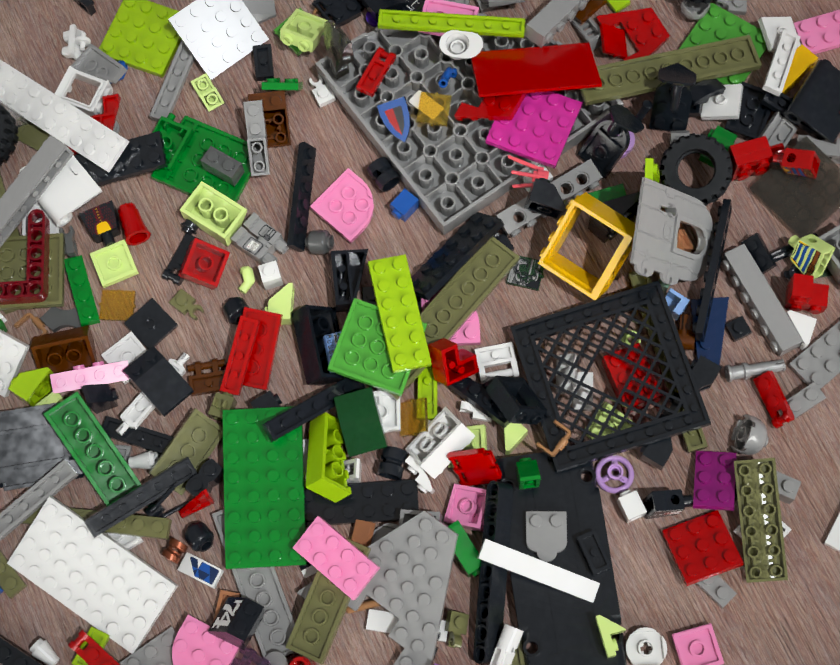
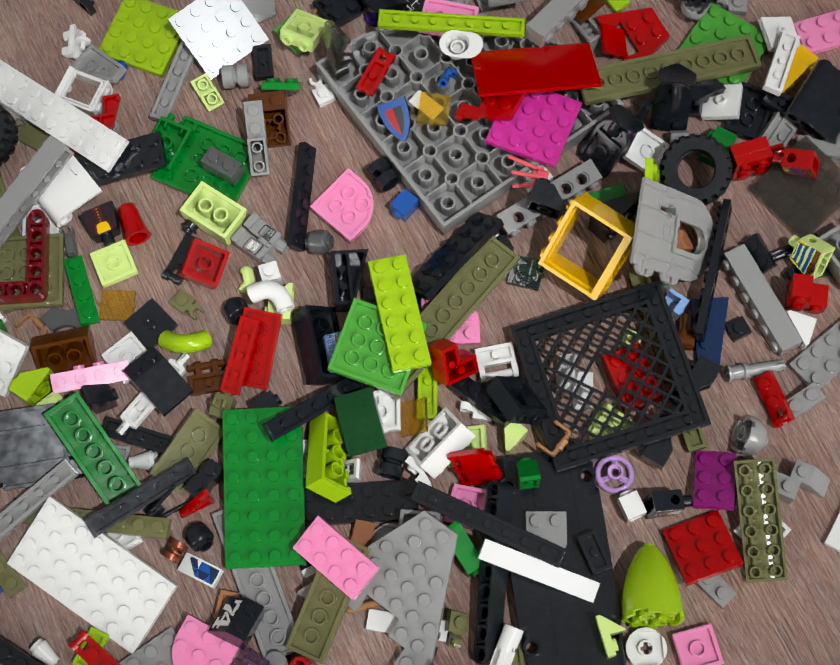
none -> lime cylinder [158,330,212,353]
none -> light grey wheel [221,63,250,89]
none -> white cylinder [246,280,295,314]
none -> black tile [410,480,567,569]
none -> white plate [622,128,670,173]
none -> lime cylinder [622,543,685,629]
none -> light grey slope [788,459,831,498]

